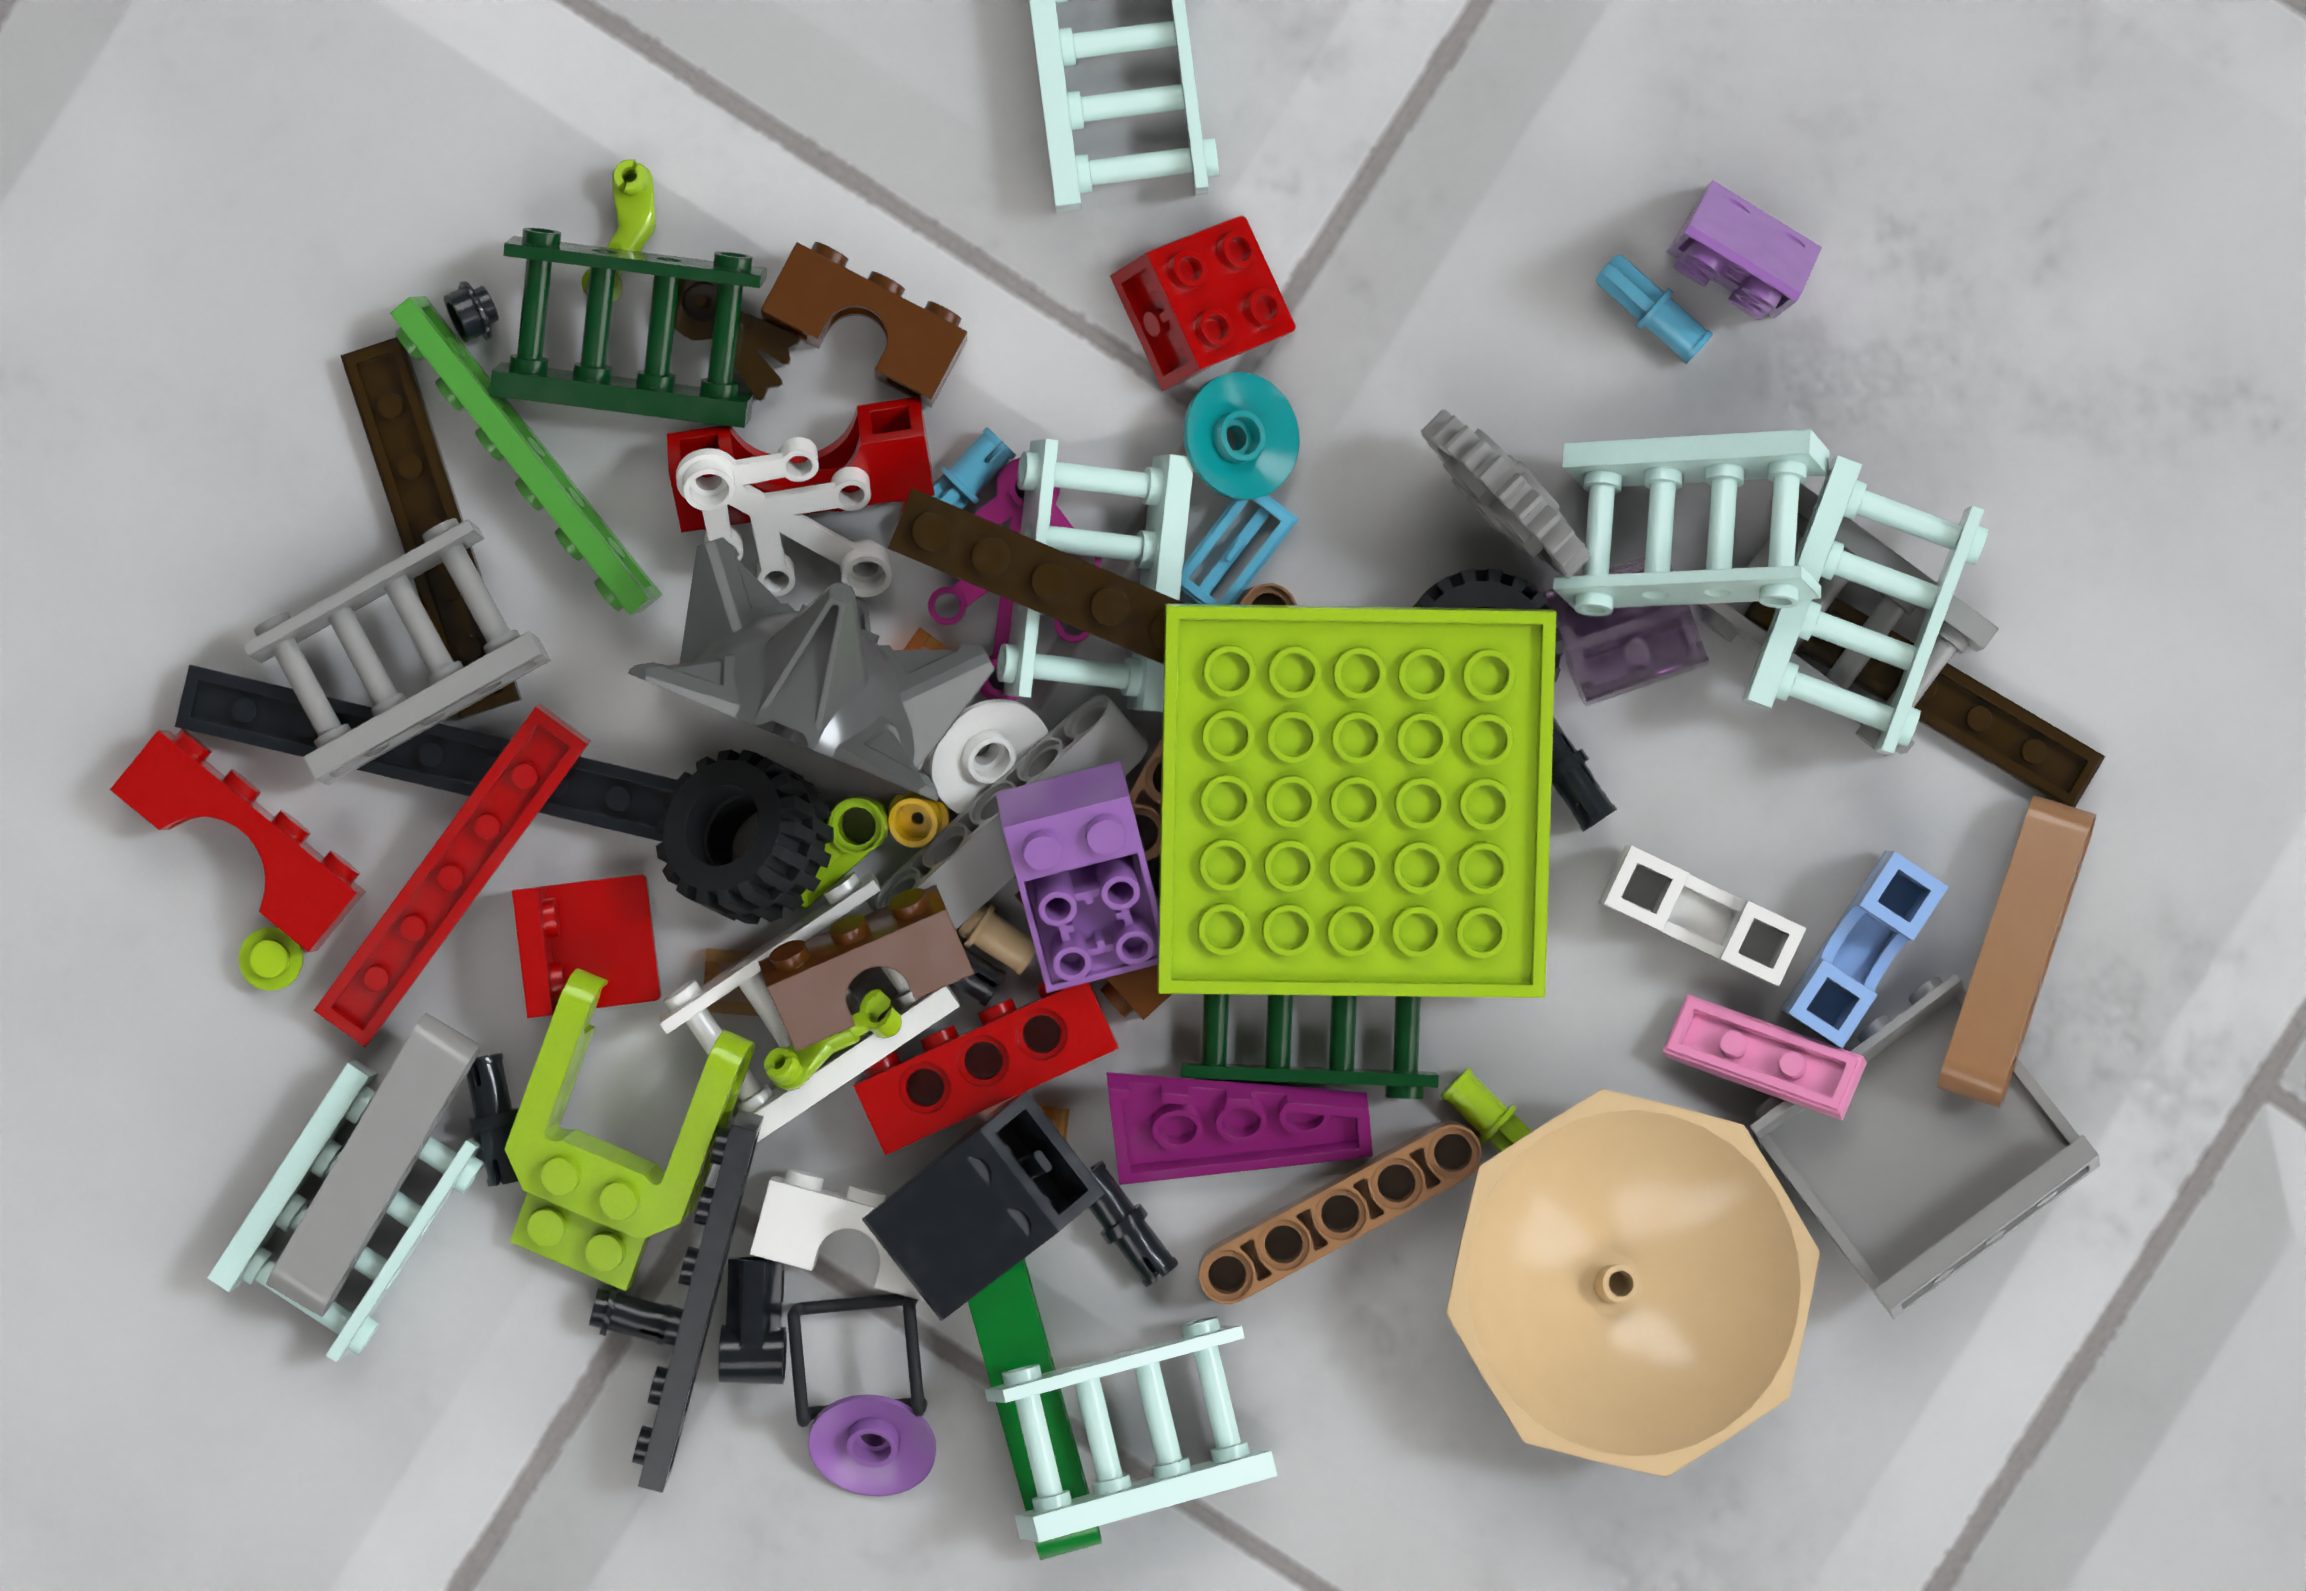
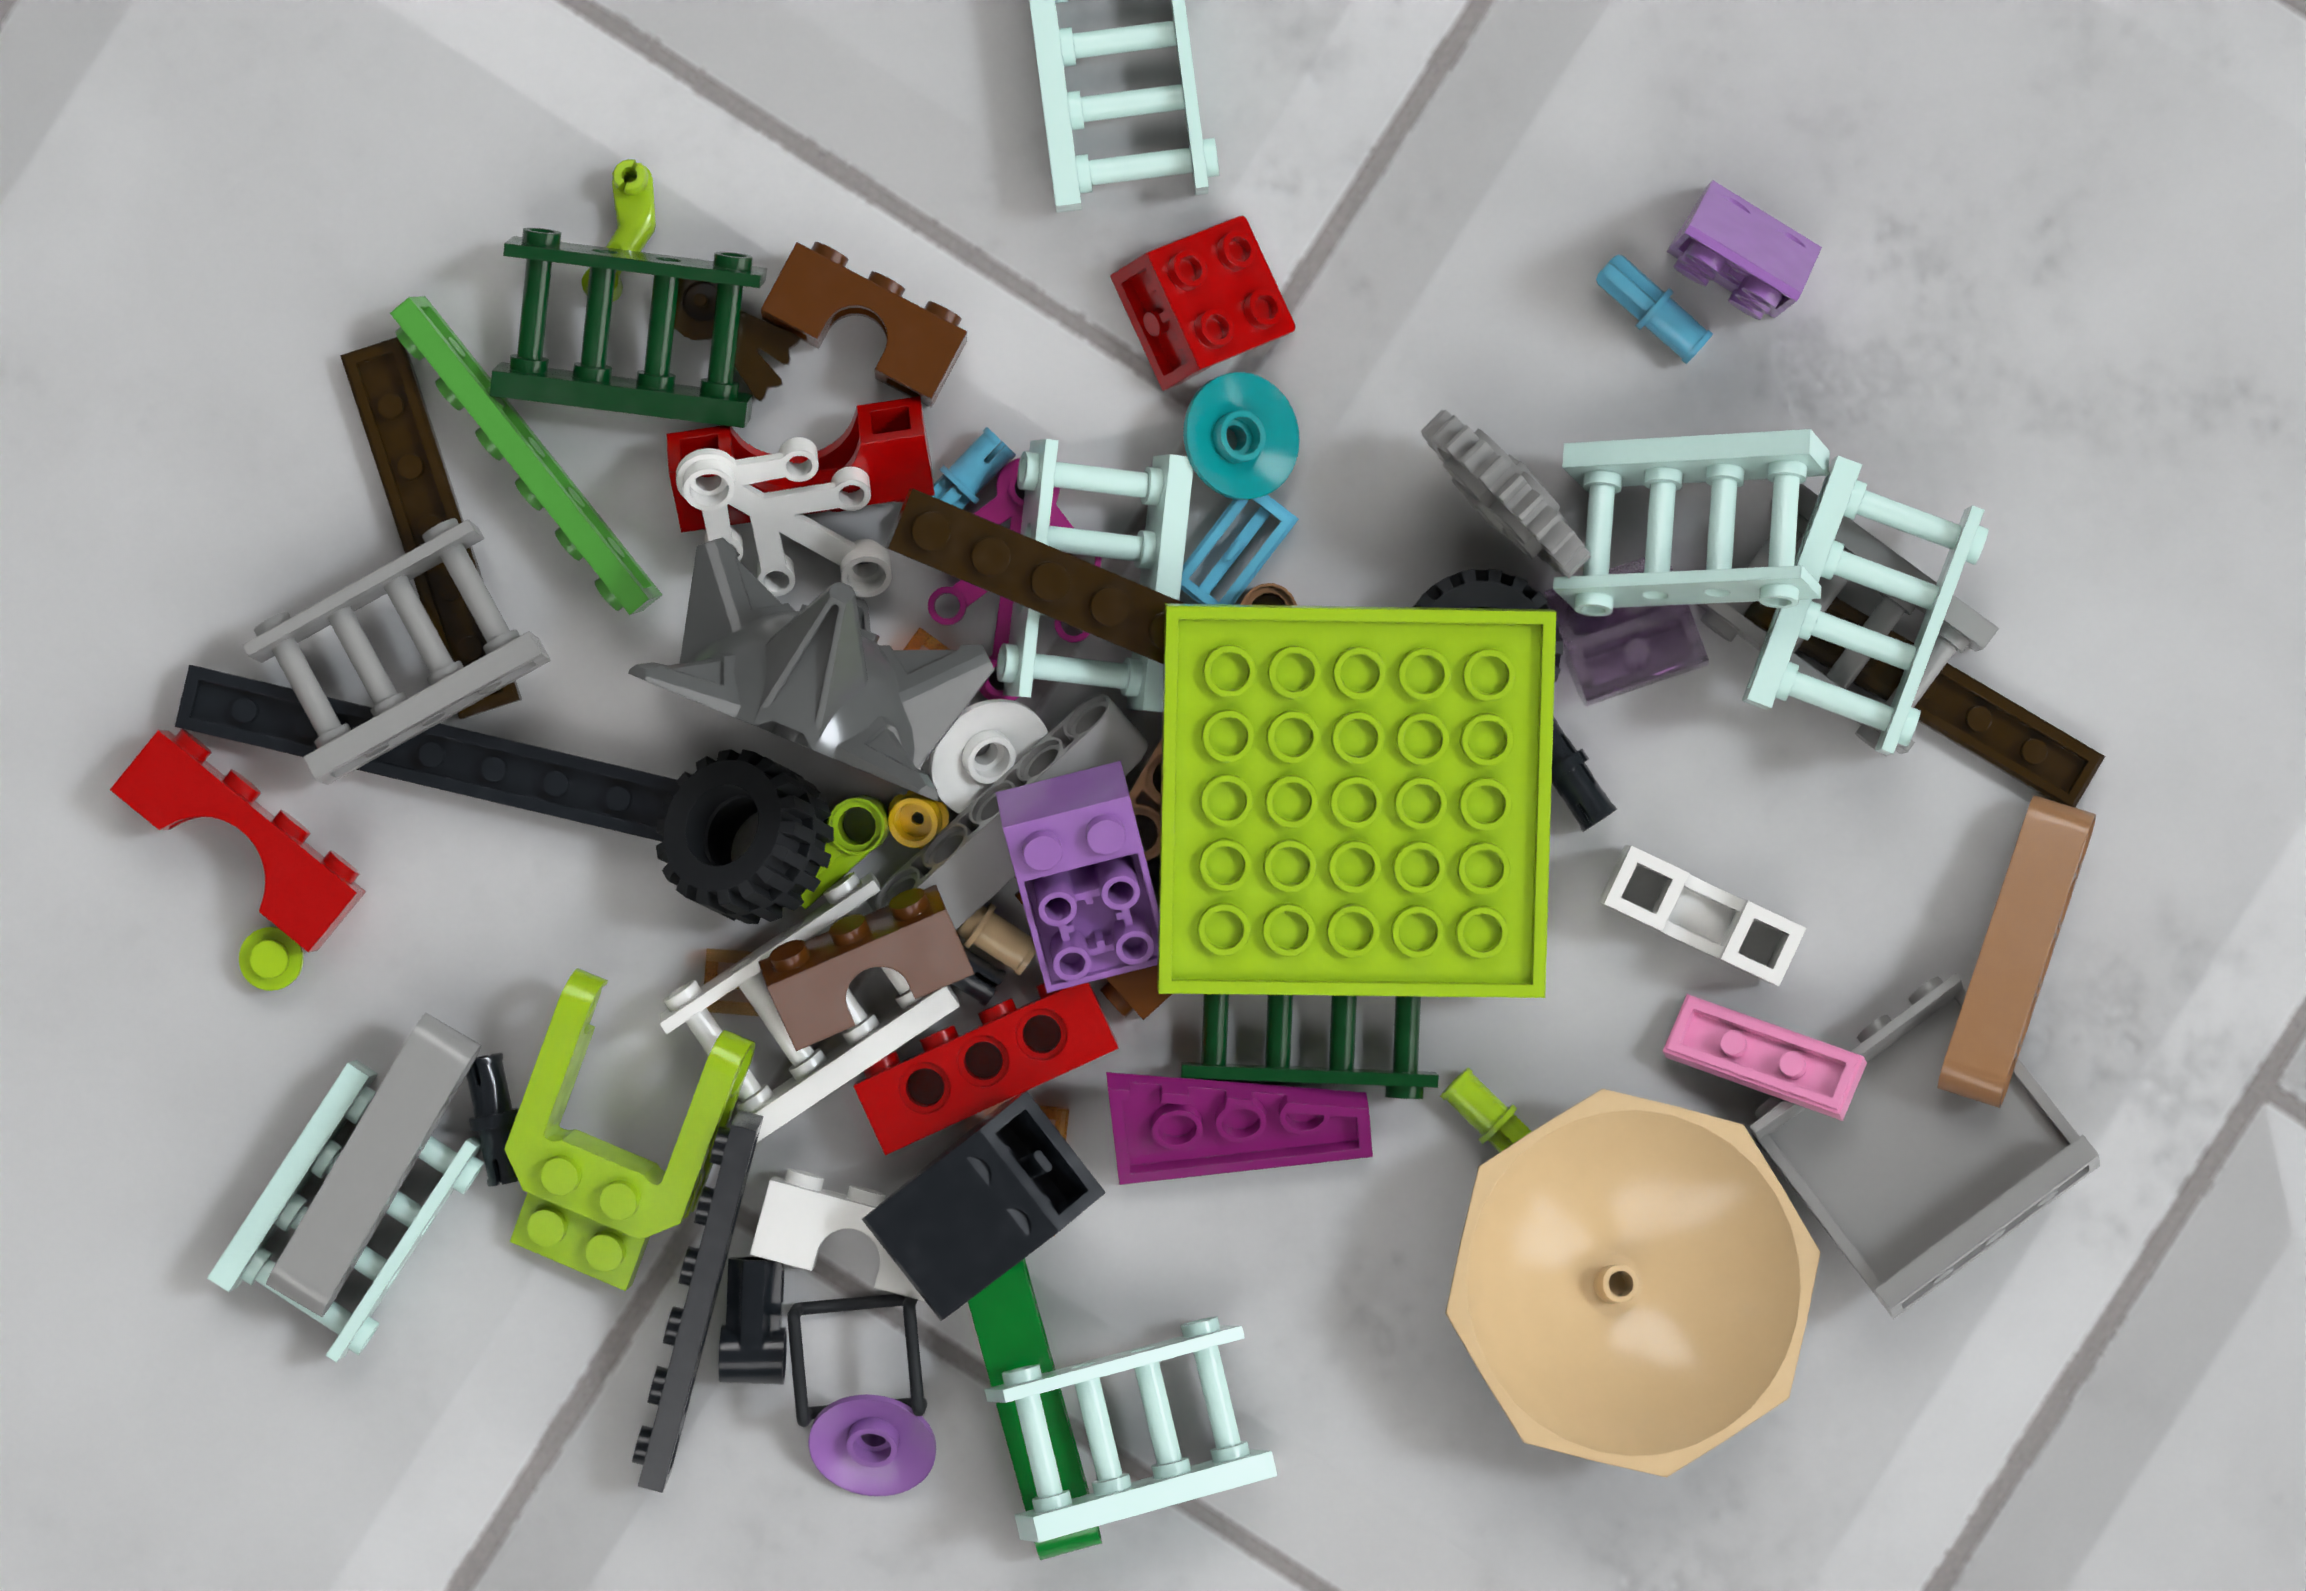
red plate [313,703,591,1048] -> none
black plate [444,281,499,342] -> none
red bracket [512,874,662,1018] -> none
black pin [589,1286,673,1345] -> none
lime arm [764,989,902,1091] -> none
black pin [1088,1161,1178,1287] -> none
medium nougat beam [1198,1121,1482,1304] -> none
light blue arch [1780,851,1948,1048] -> none

